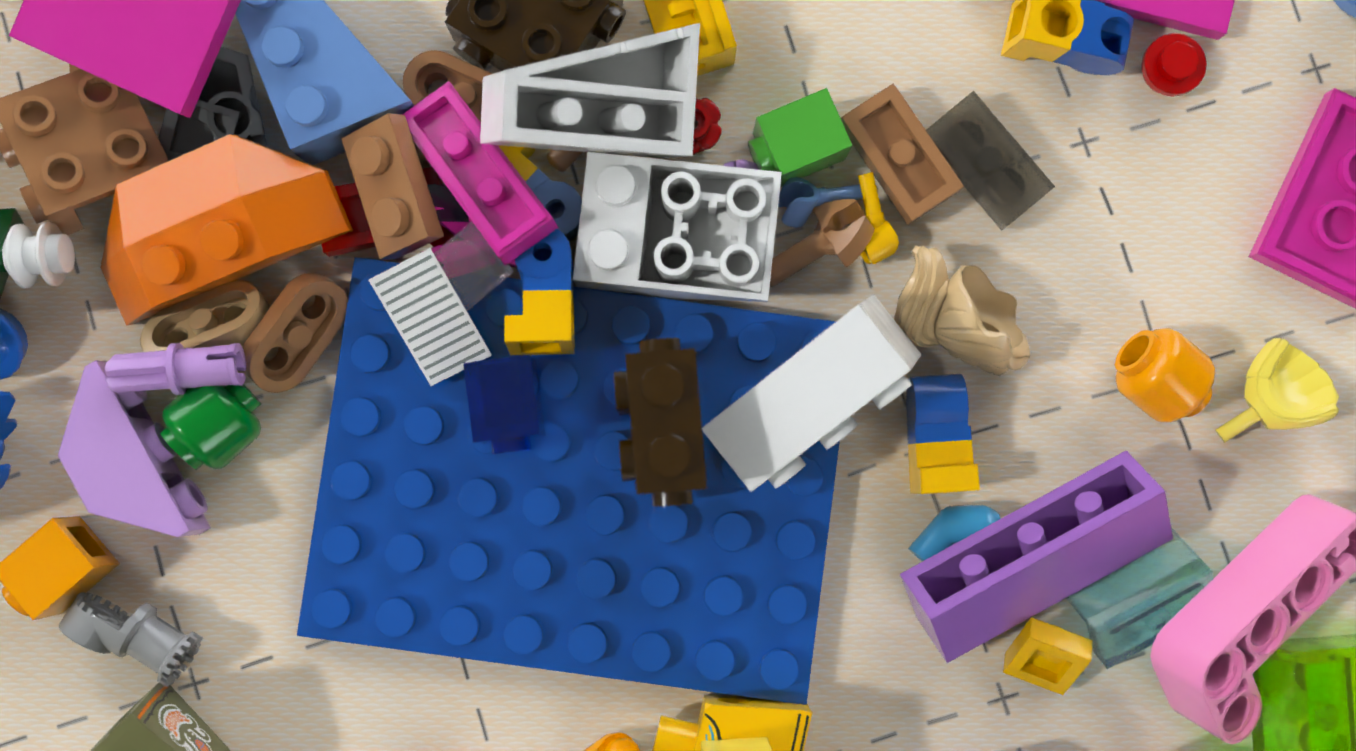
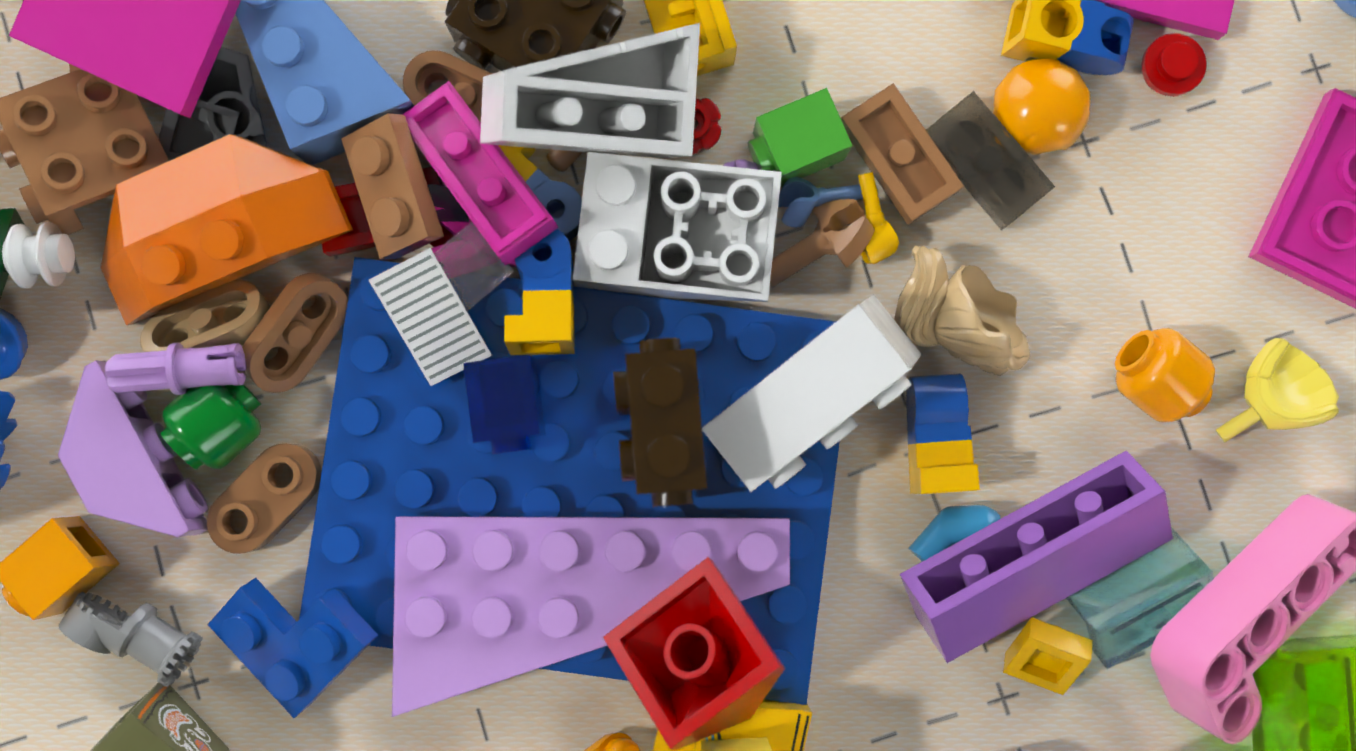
none -> medium nougat plate [207,443,322,554]
none -> blue plate [207,578,378,718]
none -> lavender wing [392,516,790,717]
none -> red slope [603,557,785,751]
none -> light orange hair [993,58,1090,155]

